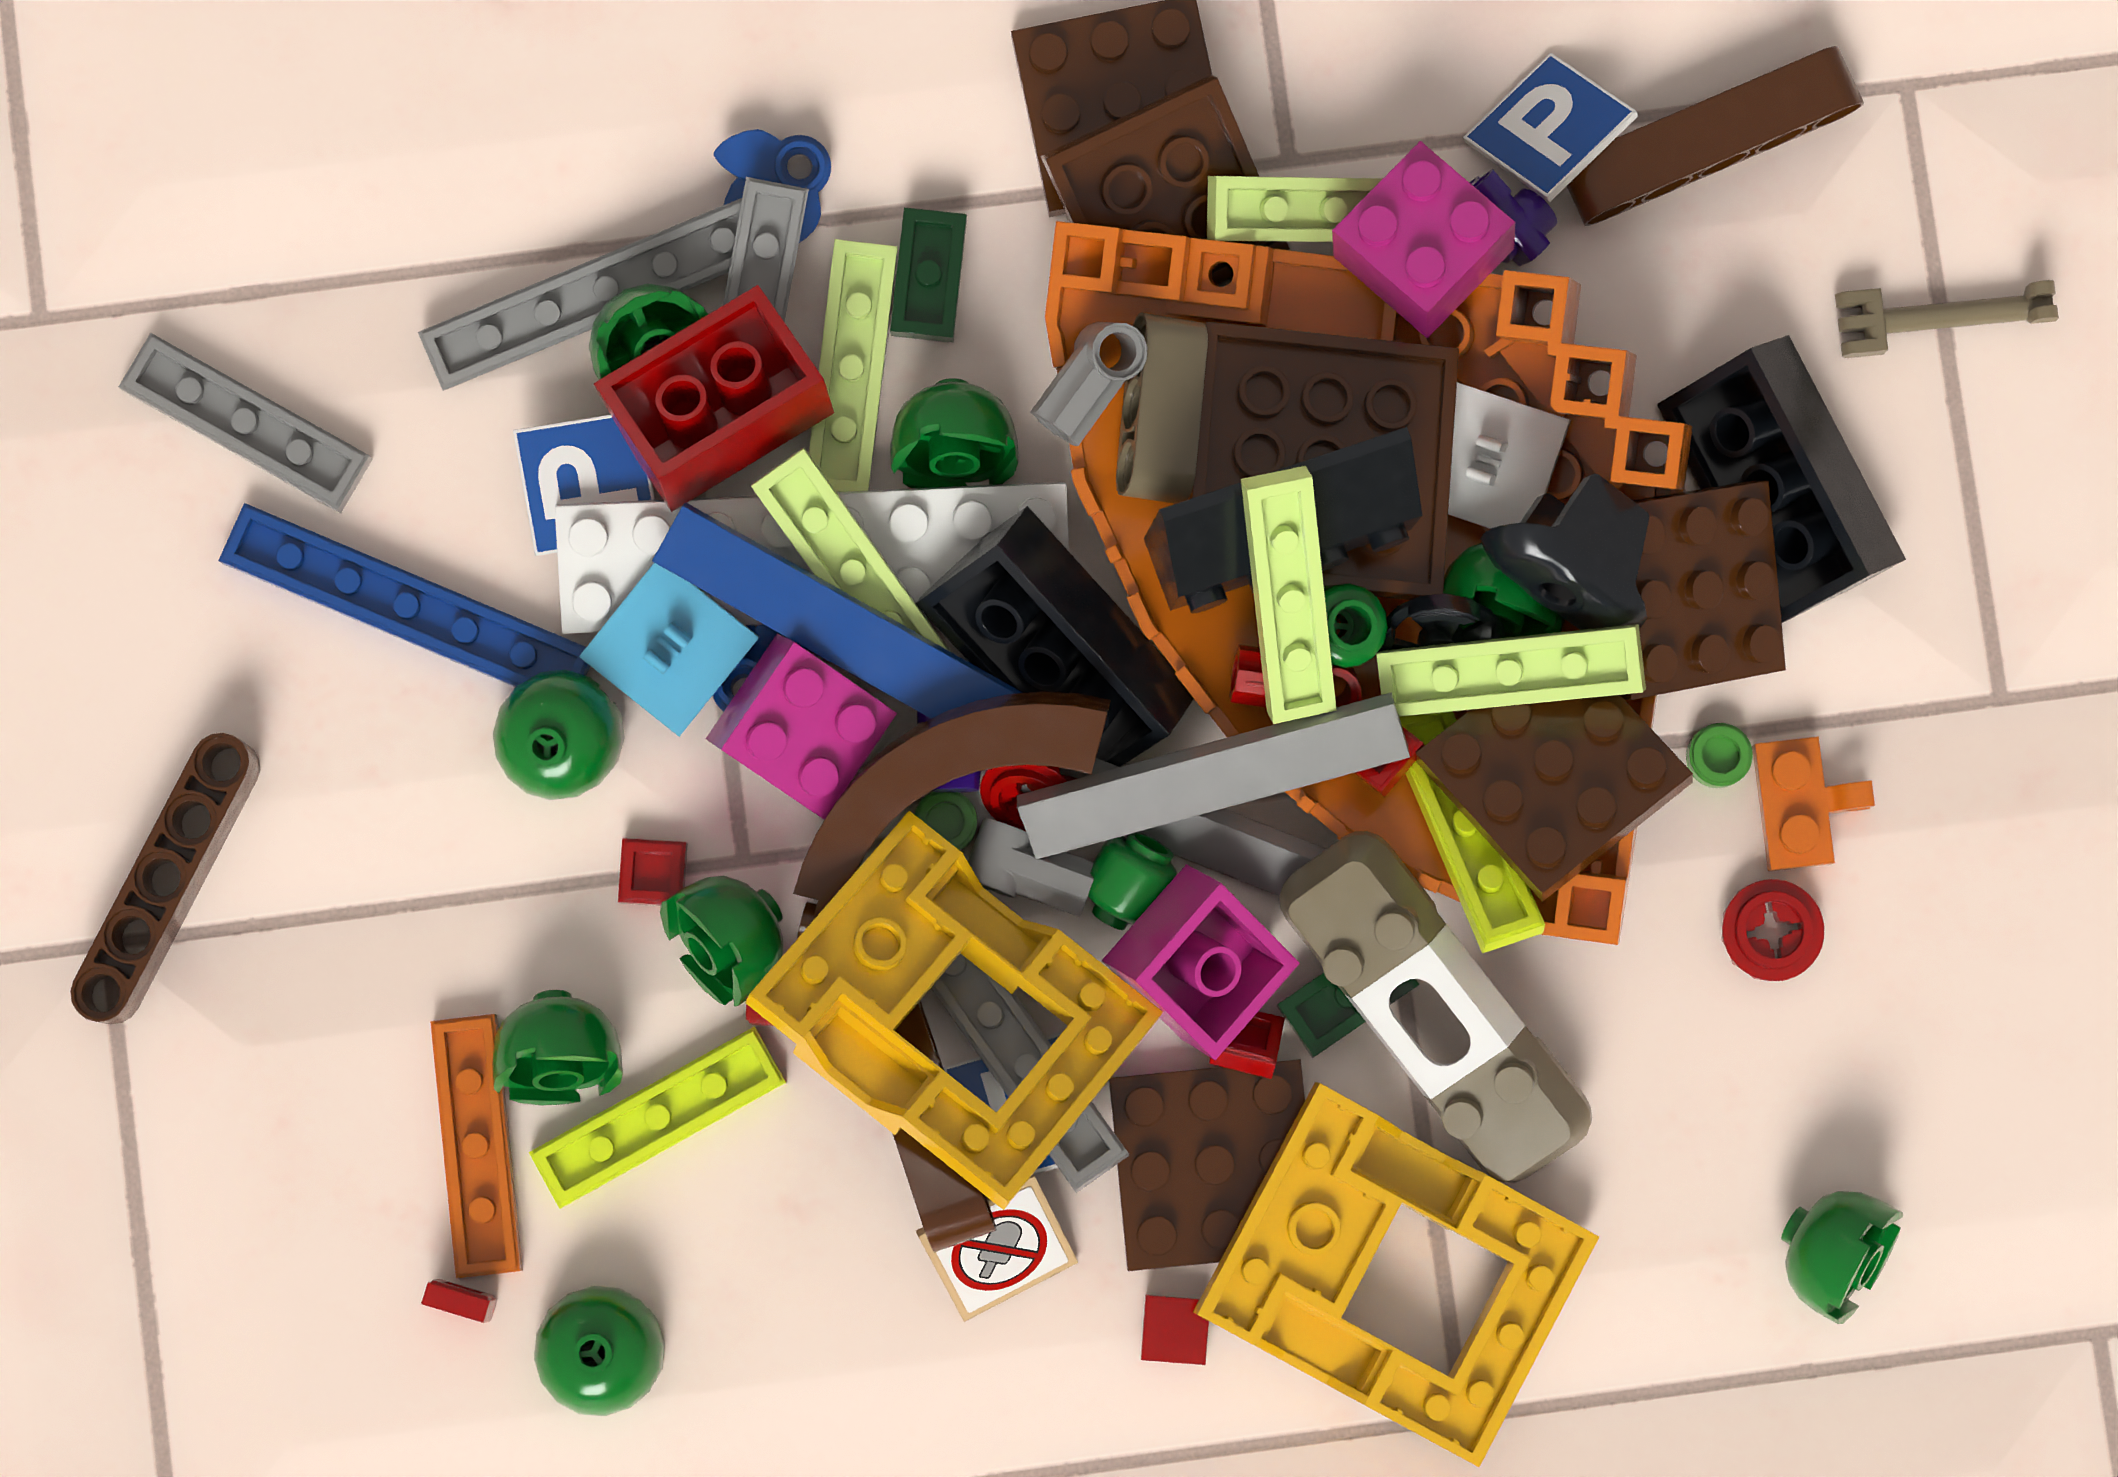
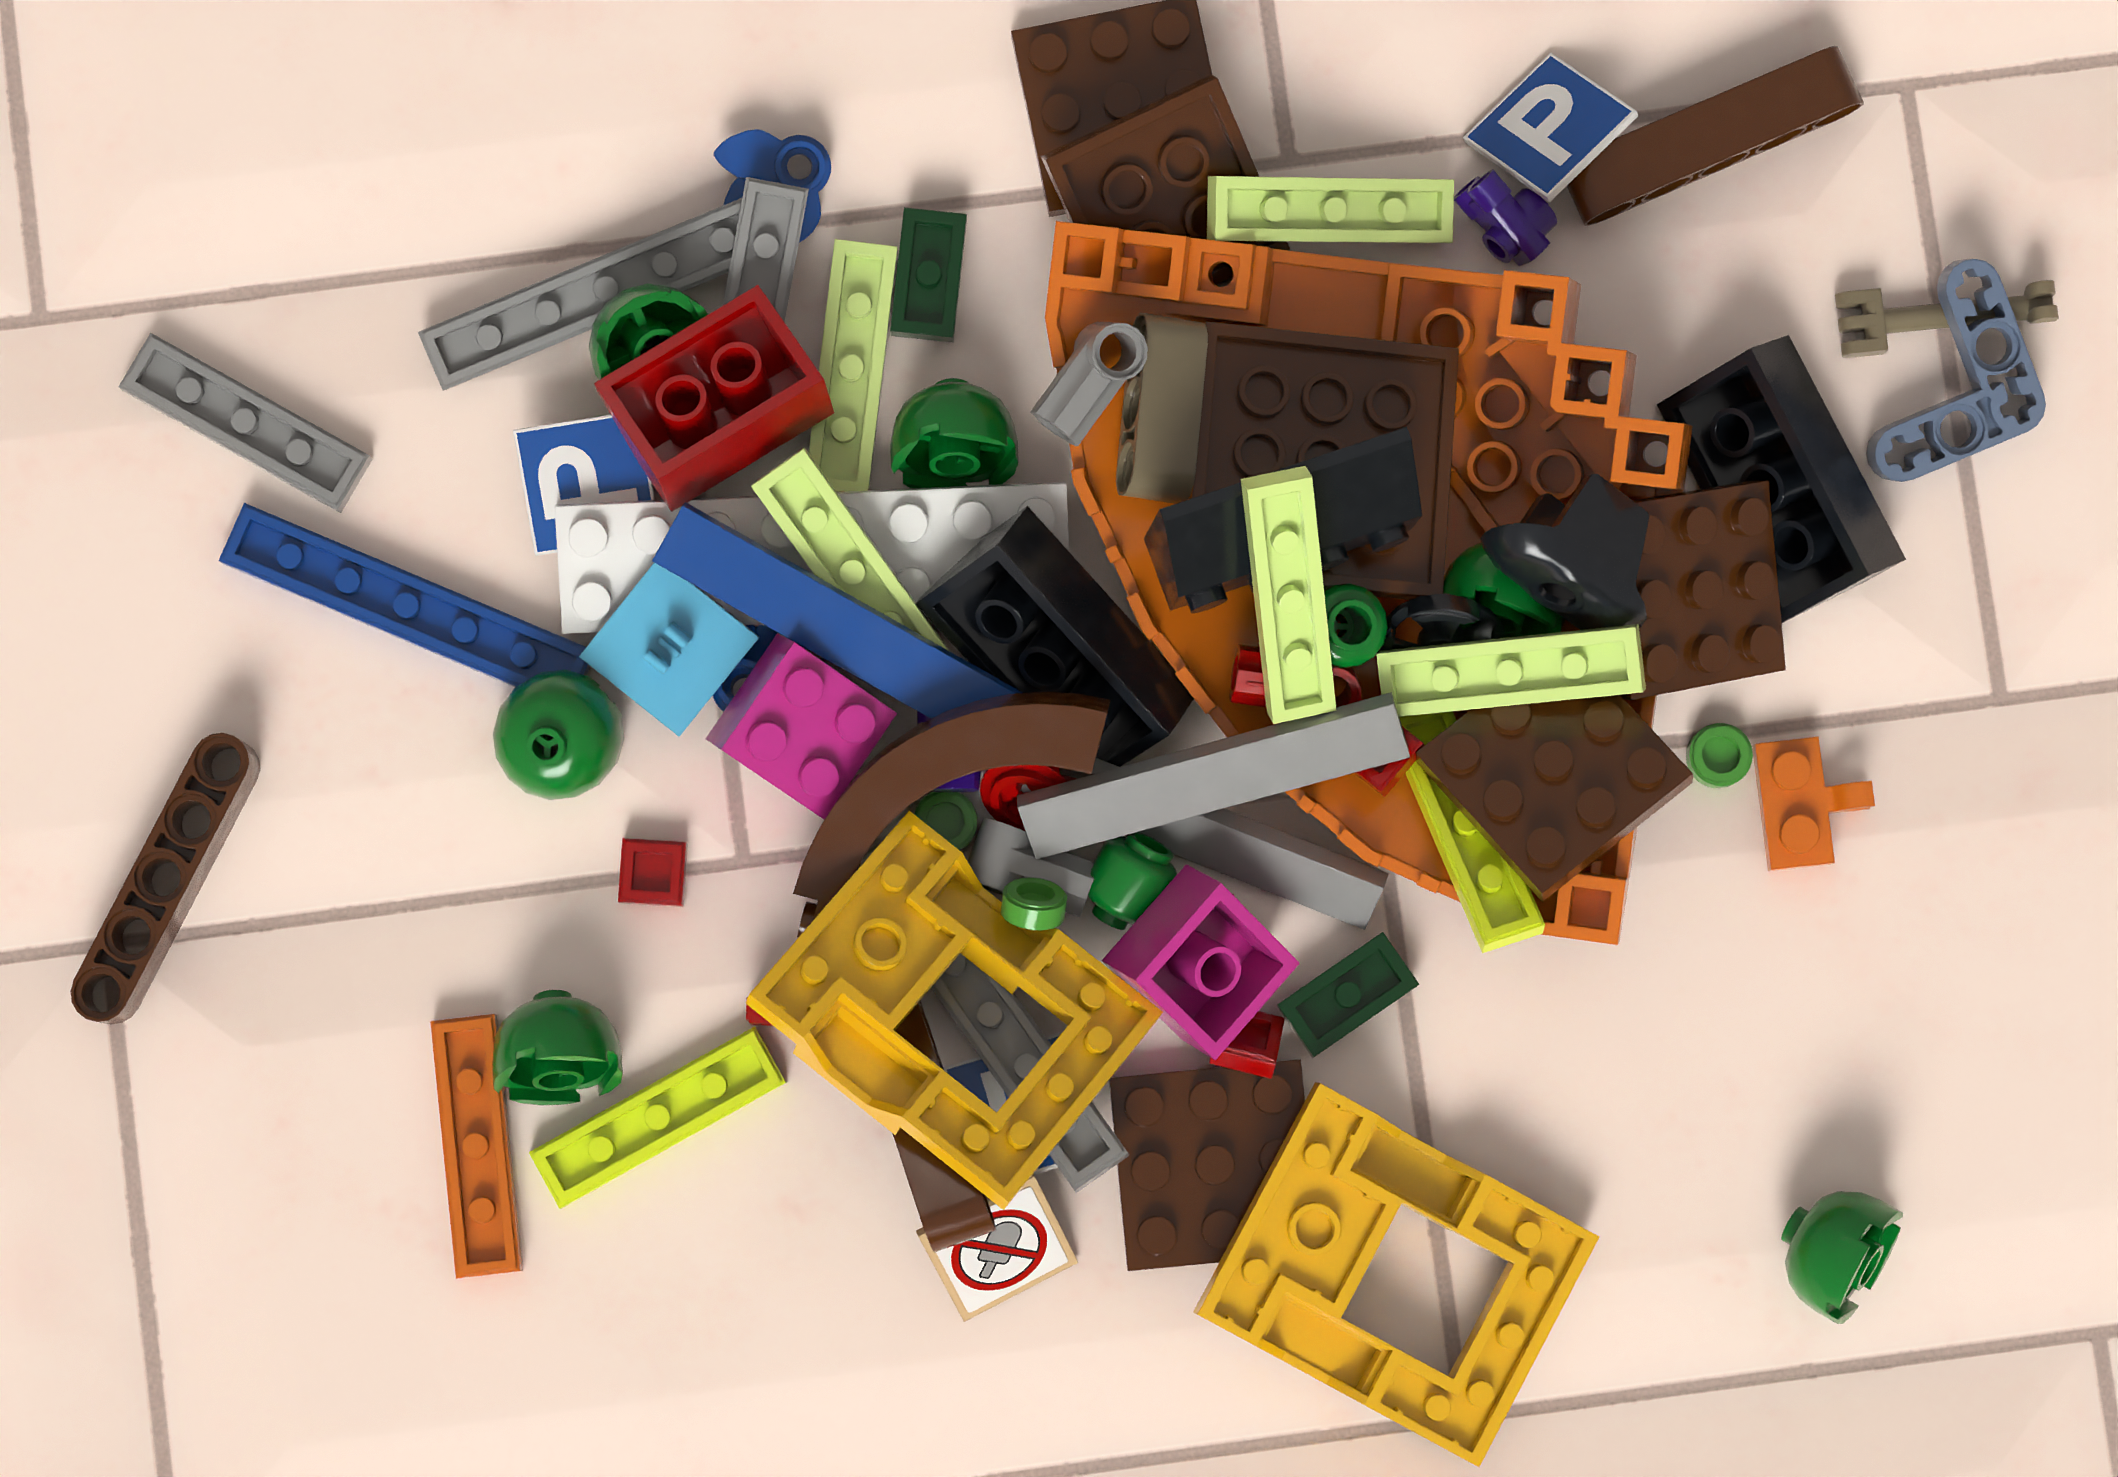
red tile [421,1279,498,1323] -> none
green cylinder [534,1286,665,1416] -> none
green cylinder [660,876,783,1007] -> none
red tile [1140,1295,1209,1365] -> none
dark tan piece [1279,831,1592,1183] -> none
dark pink brick [1332,141,1516,338] -> none
white piece [1448,382,1571,529] -> none
red gear [1721,879,1824,981] -> none
none -> bright green tile [1001,877,1067,930]
none -> sand blue beam [1866,259,2046,482]

